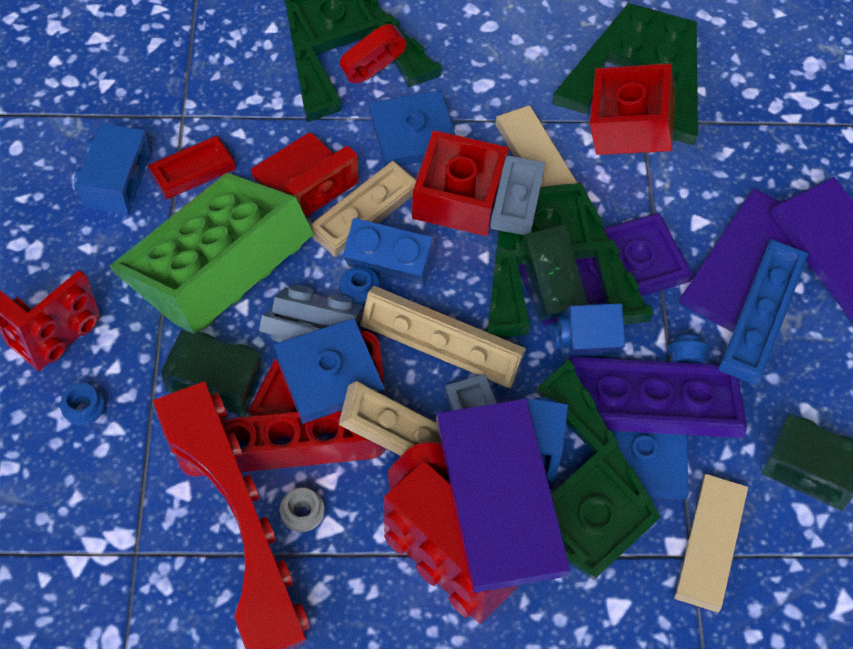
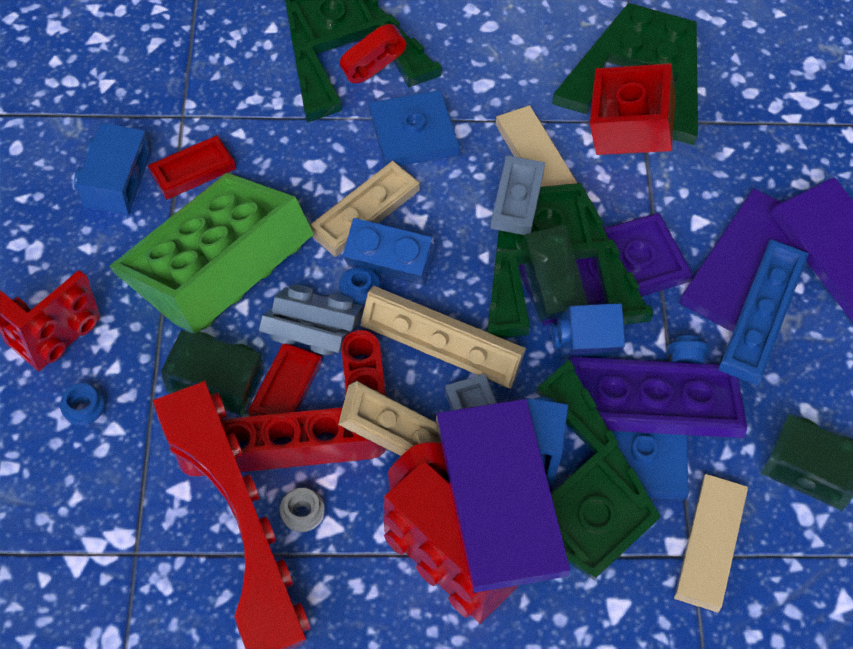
red bracket [251,132,358,217] -> none
blue plate [273,318,385,424] -> none
red brick [412,130,509,237] -> none

